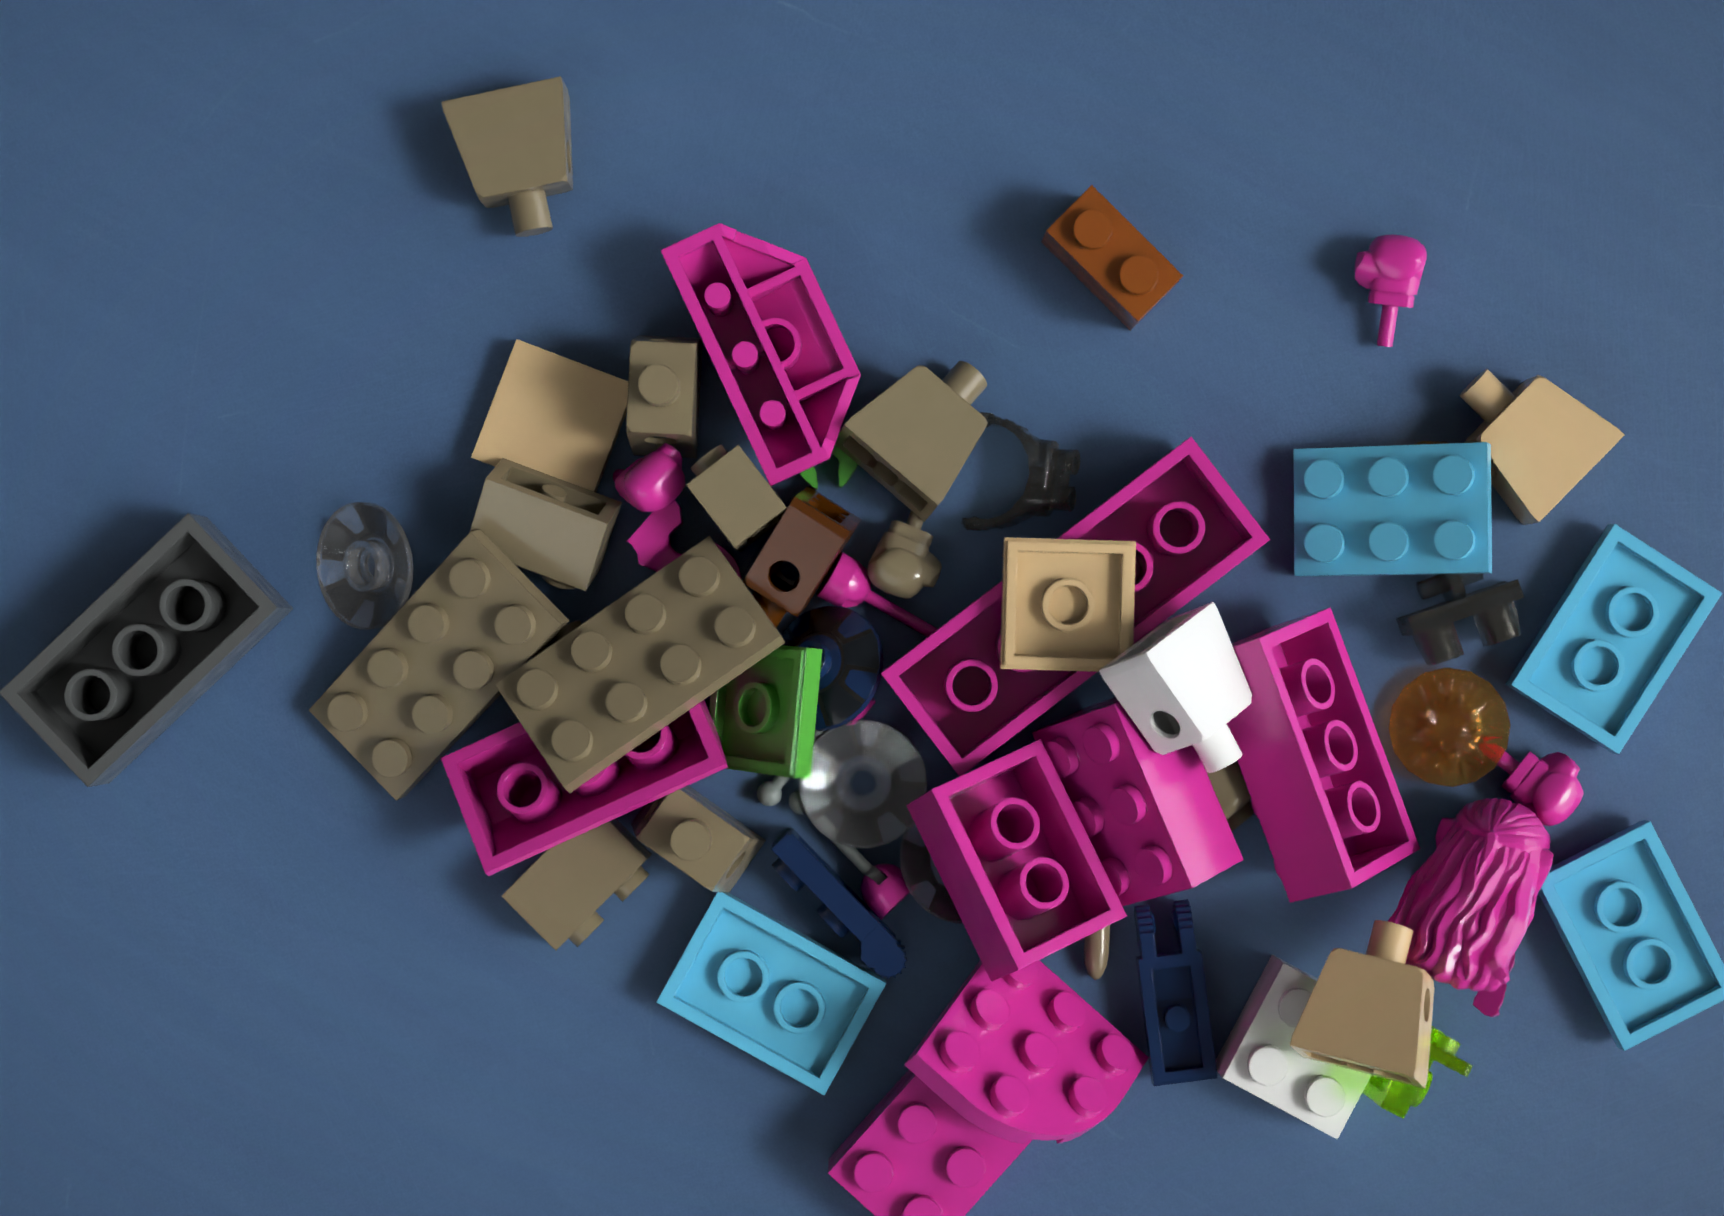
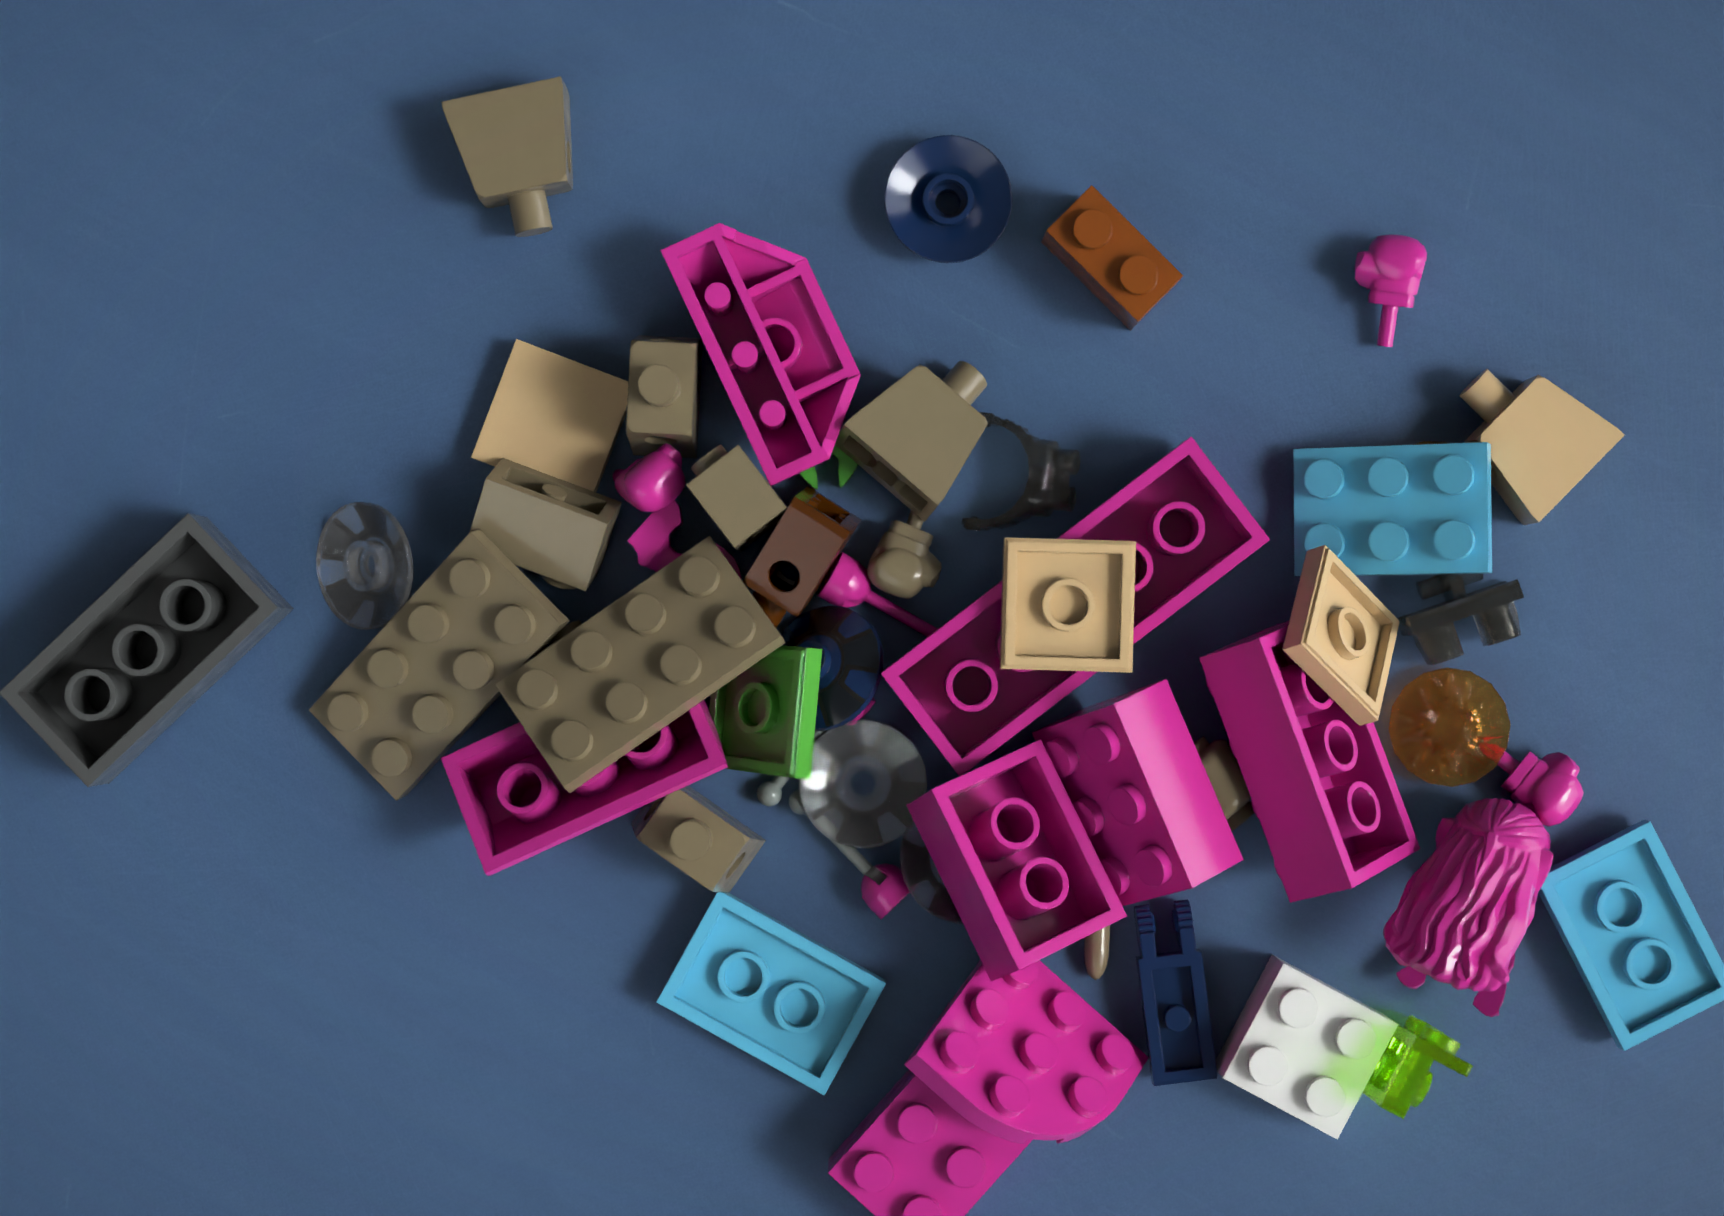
dark tan brick [501,819,652,951] -> none
dark blue hinge [771,828,907,979] -> none
white torso [1099,602,1252,773] -> none
tan torso [1290,920,1434,1088] -> none
medium azure plate [1505,524,1722,754] -> none
none -> dark blue dish [885,135,1012,263]
none -> tan tile [1282,545,1400,726]

